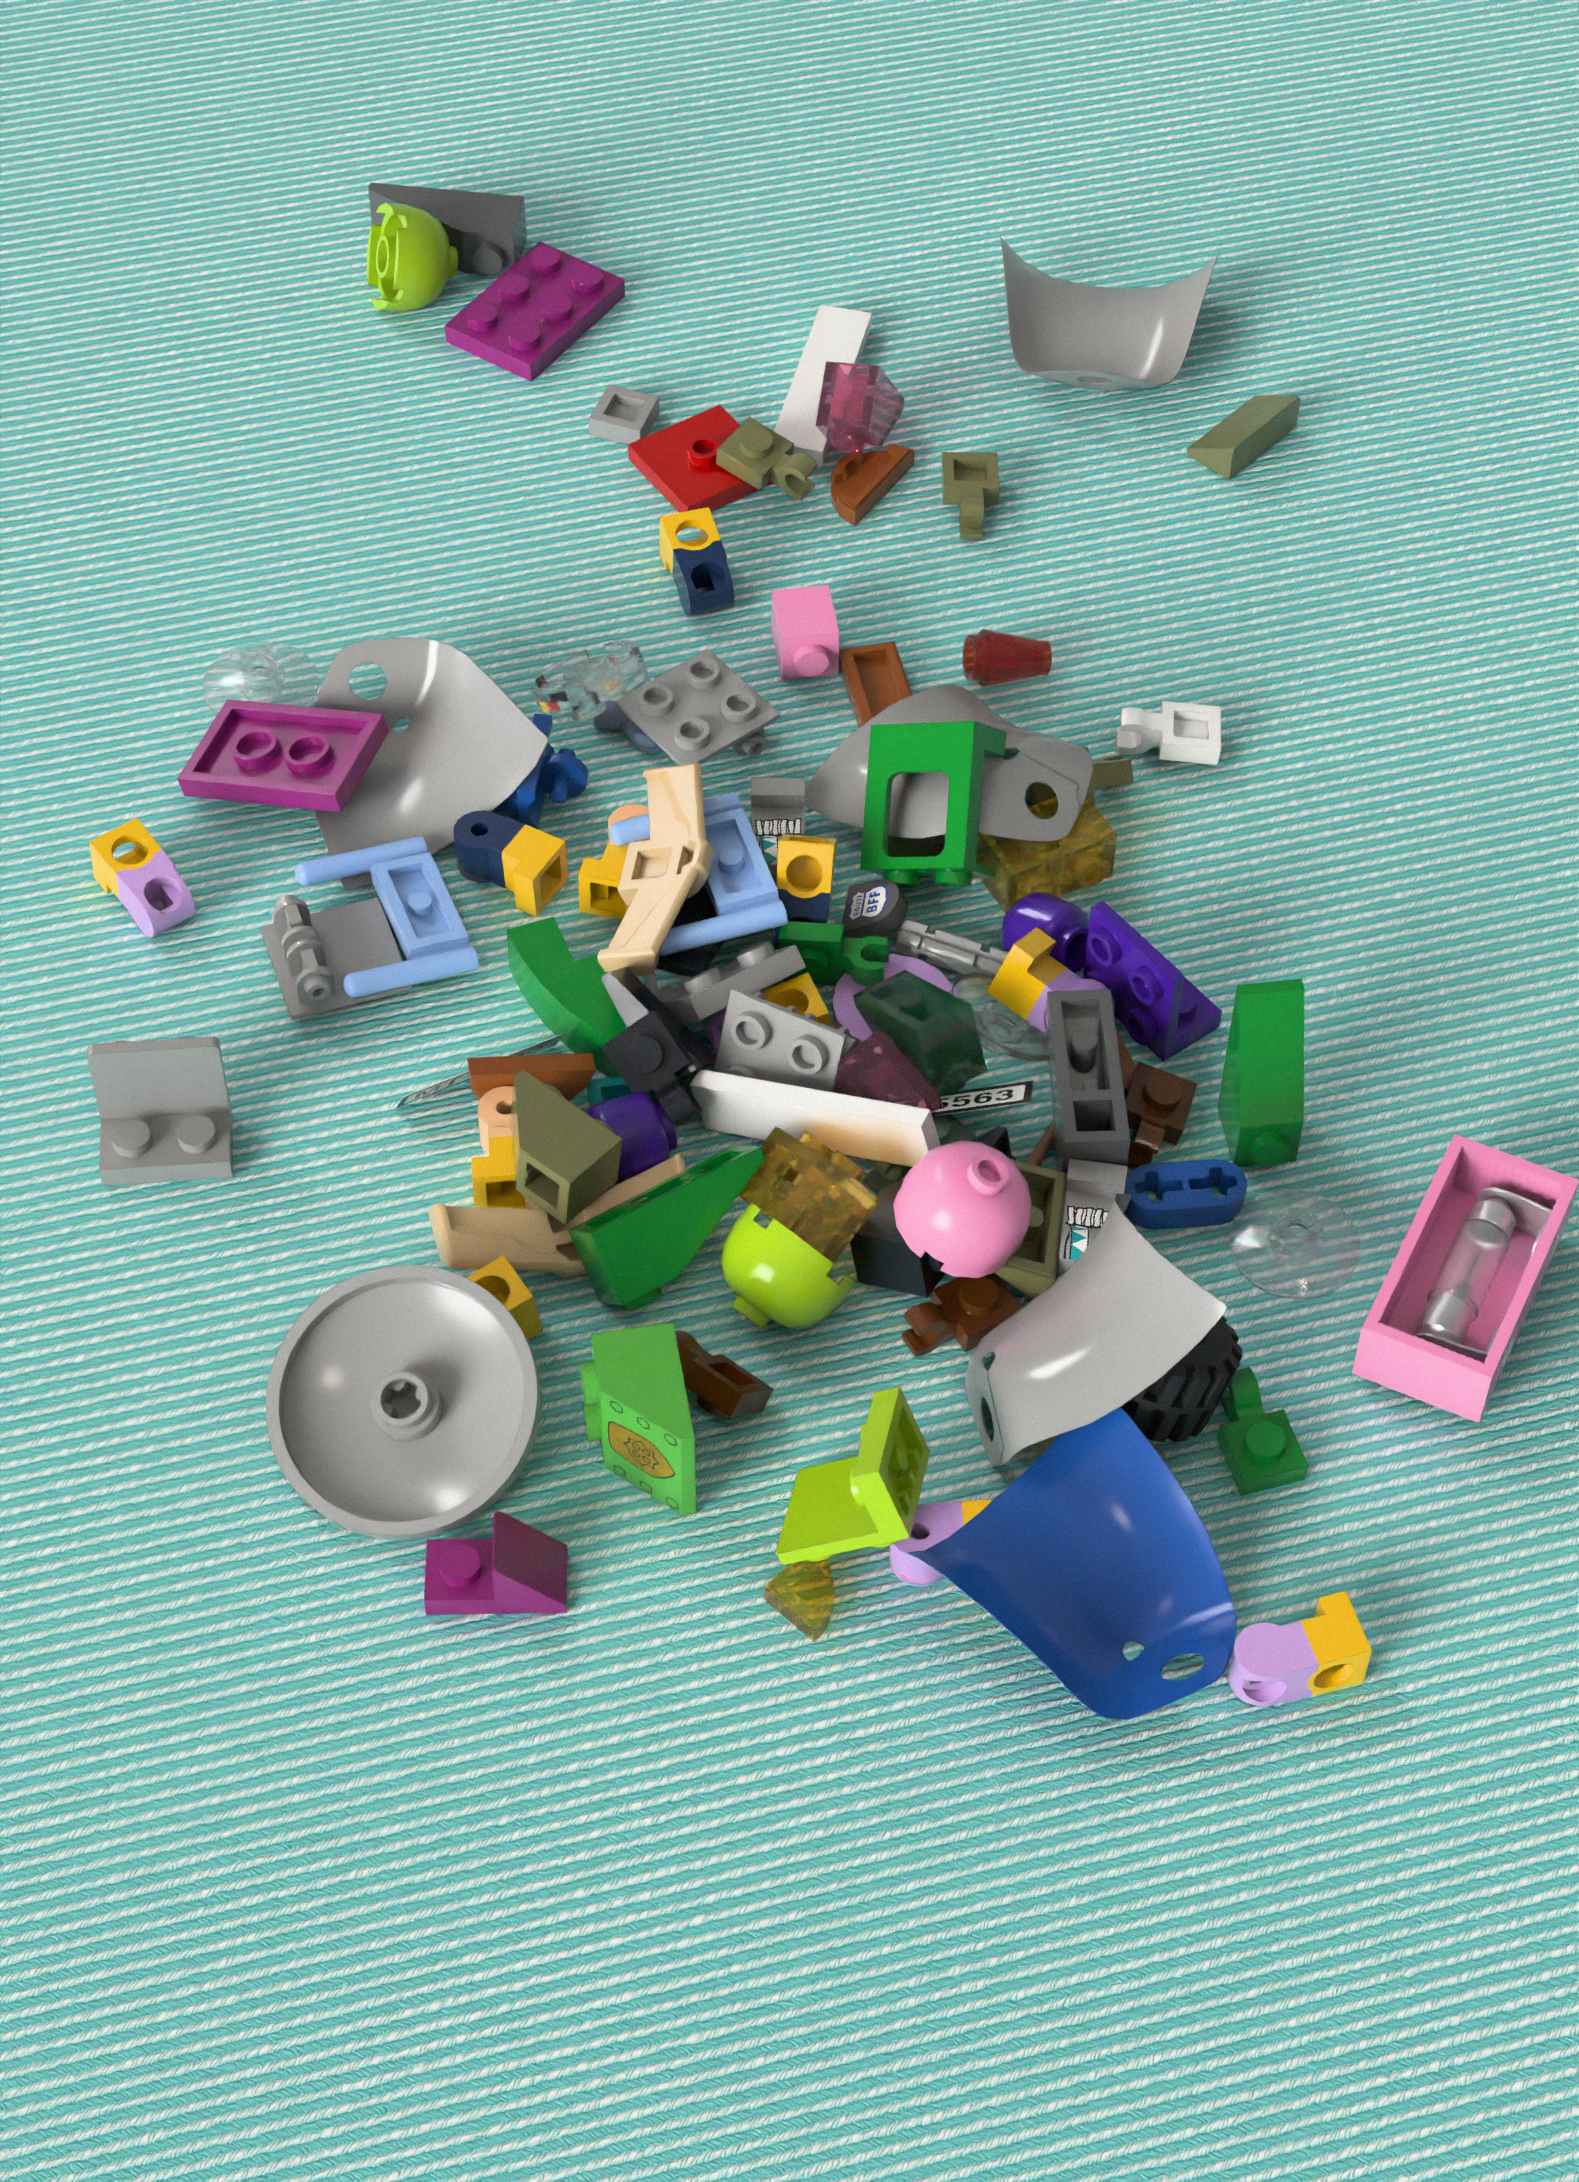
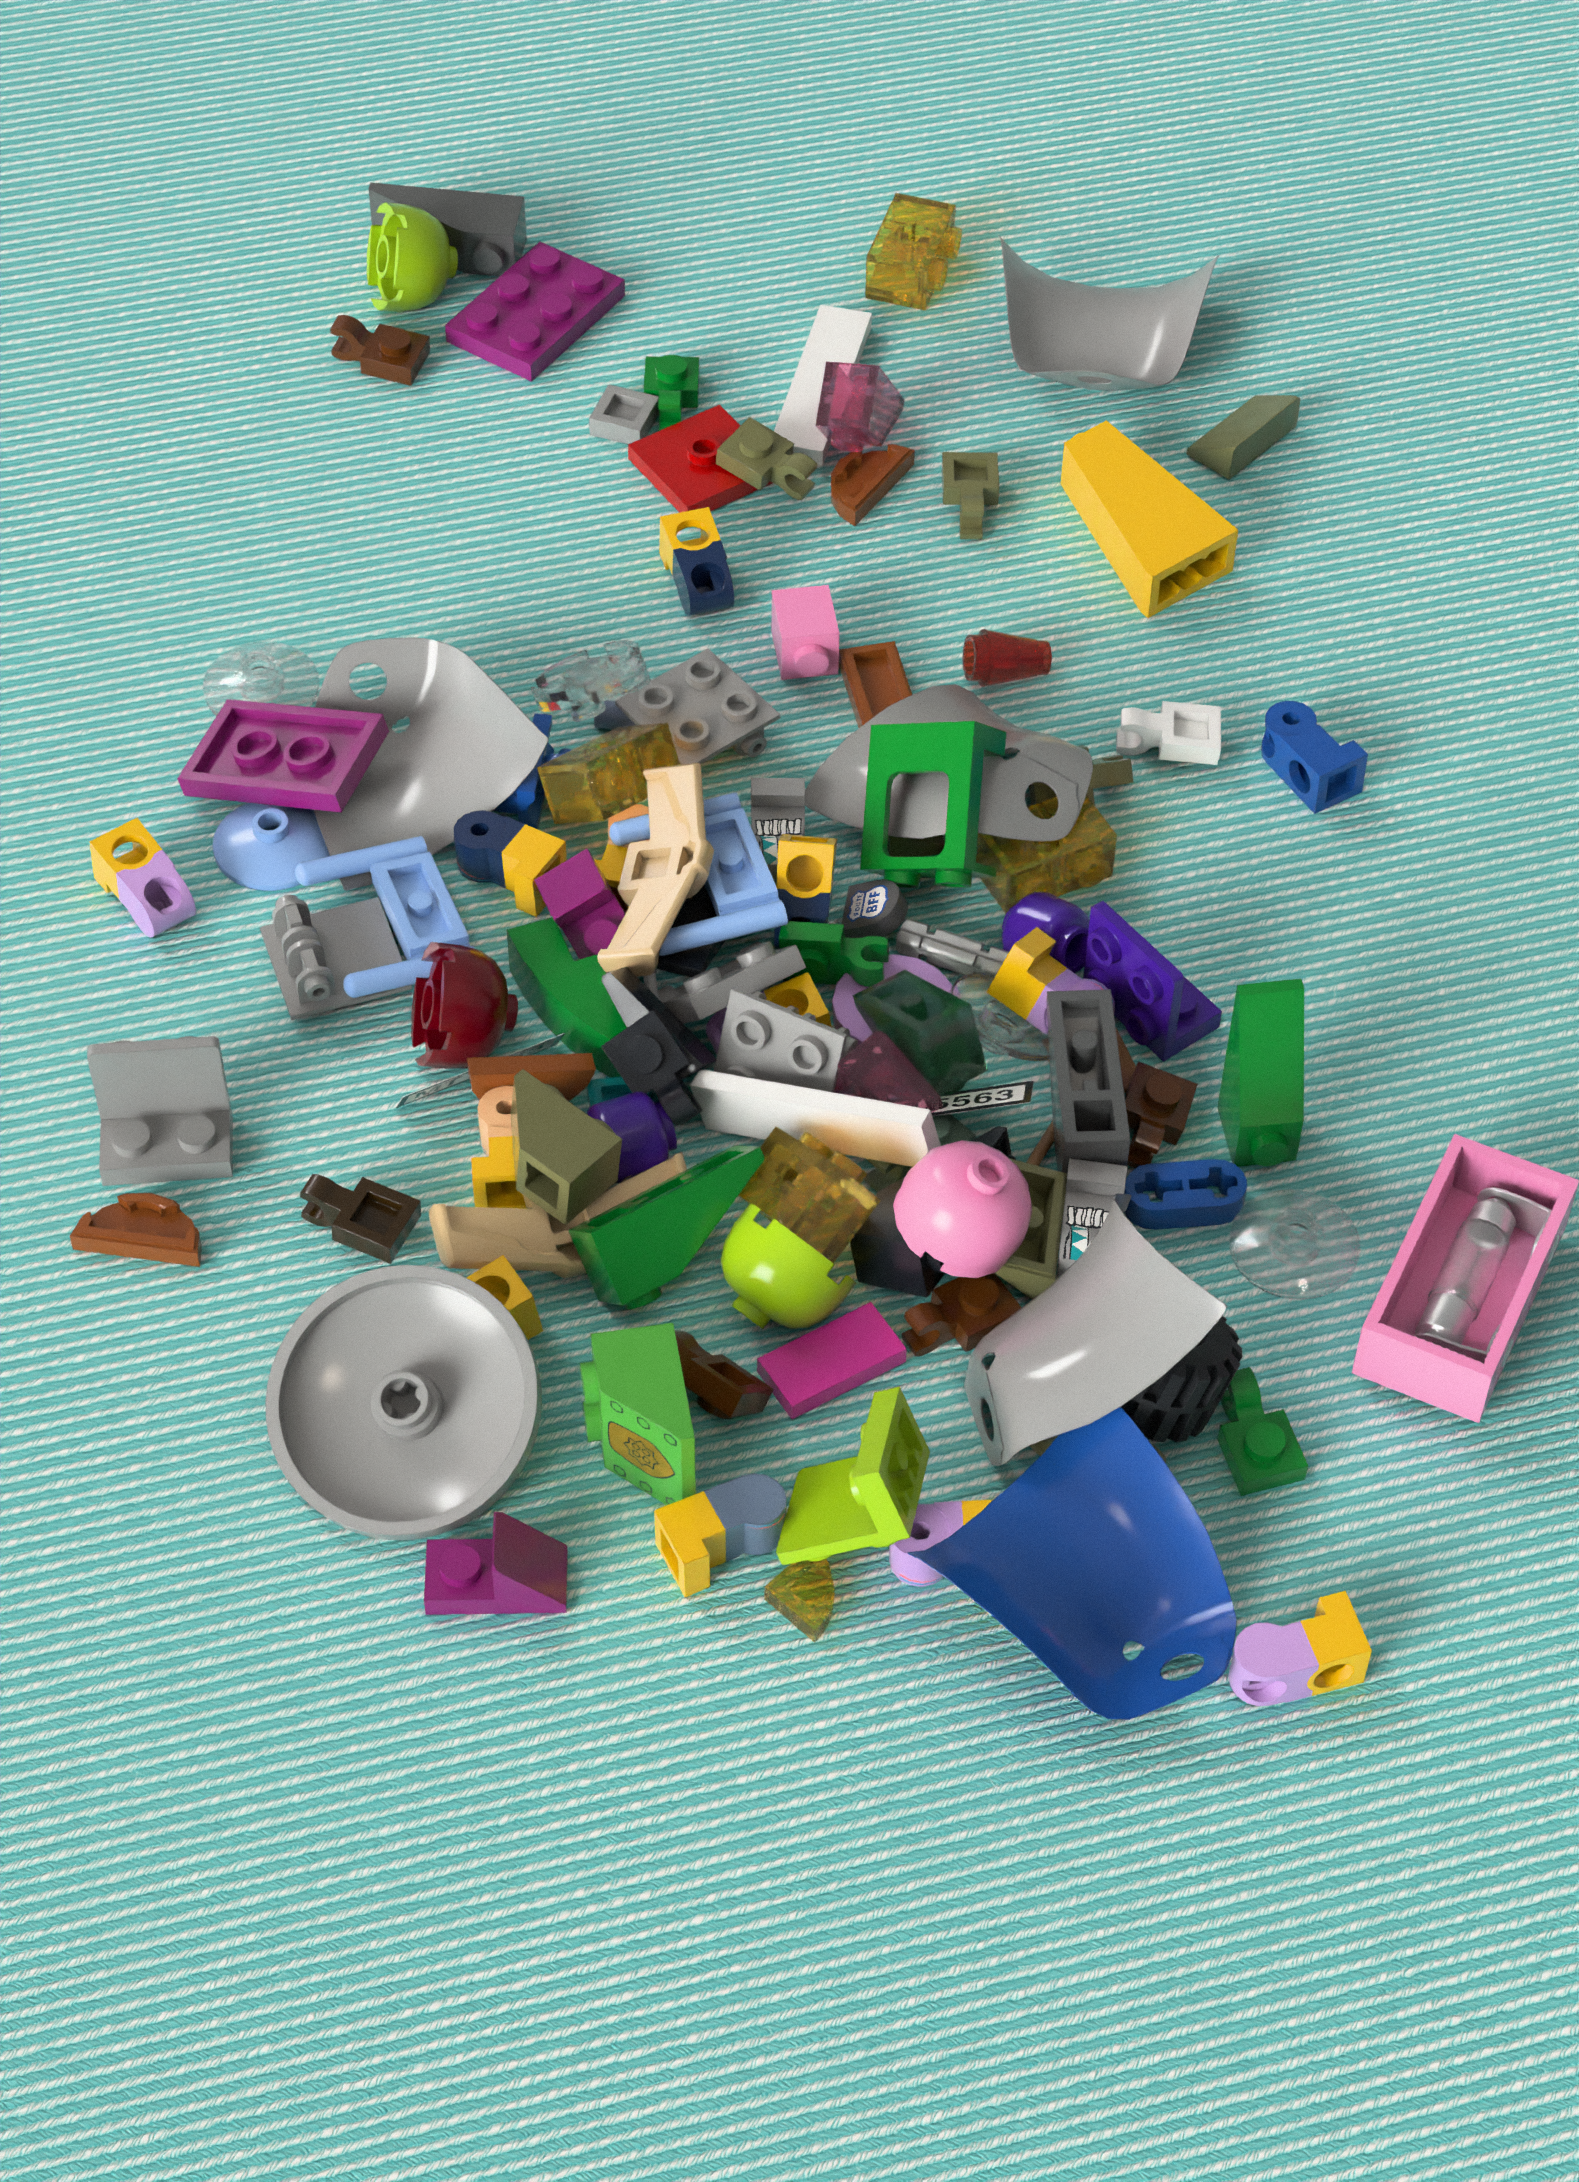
none -> dark orange tile [70,1193,202,1267]
none -> light blue dish [213,803,330,891]
none -> dark brown plate [300,1174,421,1264]
none -> reddish brown plate [330,315,430,386]
none -> dark red cylinder [411,942,518,1069]
none -> magenta slope [535,848,626,959]
none -> clear yellow brick [537,722,680,824]
none -> green plate [644,355,699,431]
none -> leg [654,1473,787,1597]
none -> dark pink tile [757,1302,907,1420]
none -> clear yellow brick [865,193,962,311]
none -> yellow slope [1060,420,1238,618]
none -> blue leg [1261,701,1368,814]

